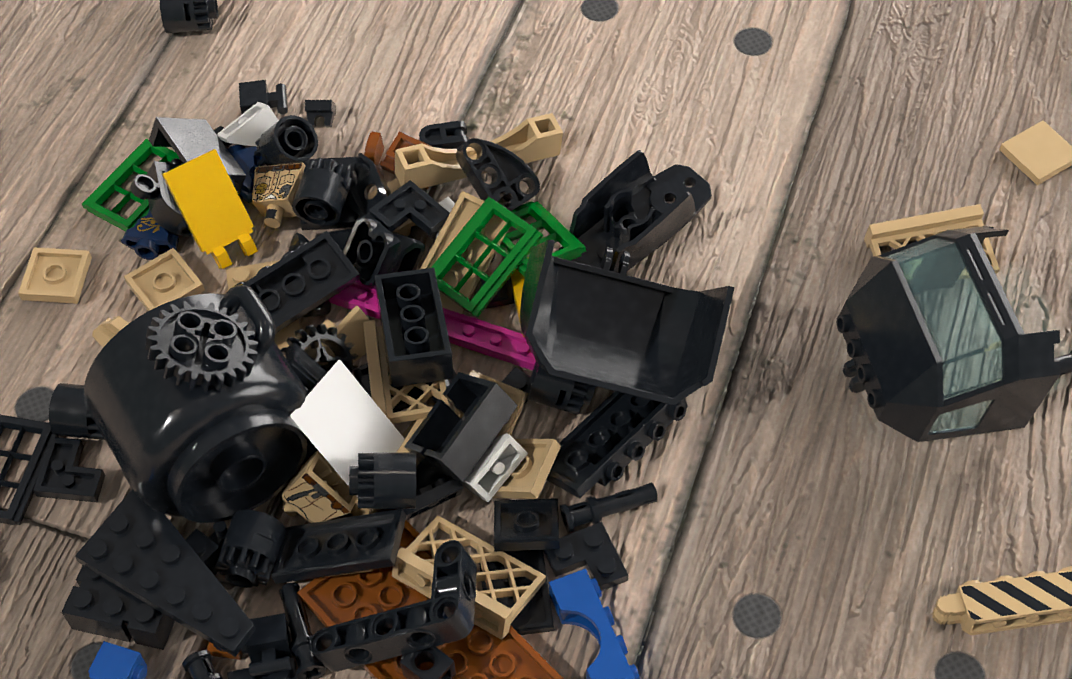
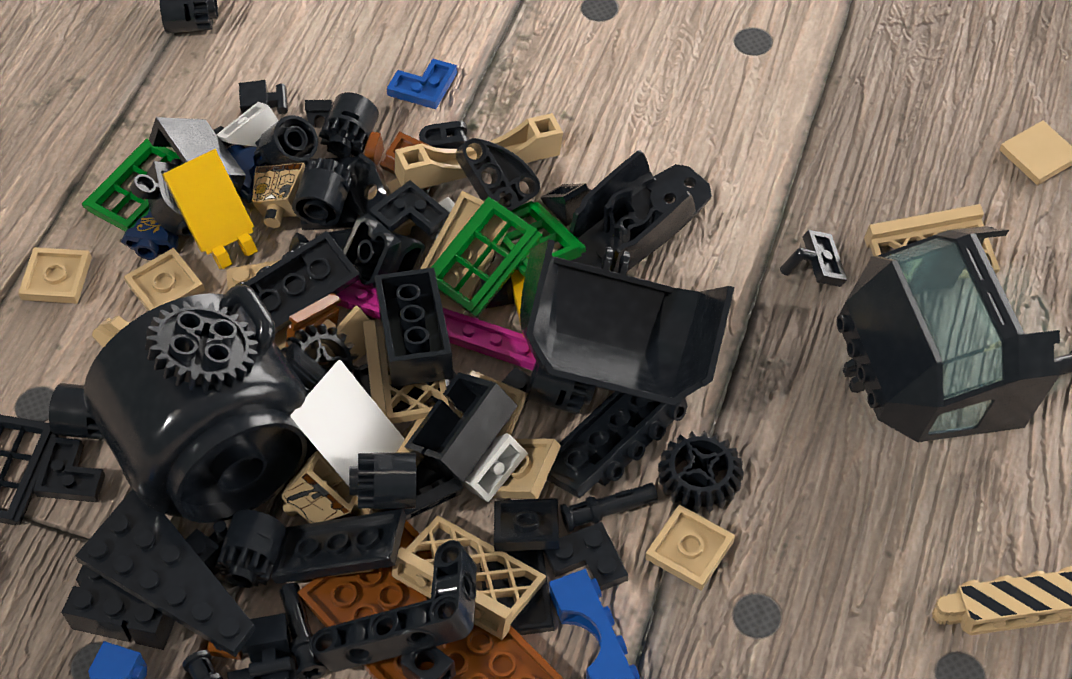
none -> dark orange plate [285,293,341,347]
none -> black gear [319,92,379,158]
none -> blue plate [386,59,458,110]
none -> black slope [540,183,591,227]
none -> tan plate [645,505,735,591]
none -> black gear [658,430,744,513]
none -> black plate [780,230,847,287]

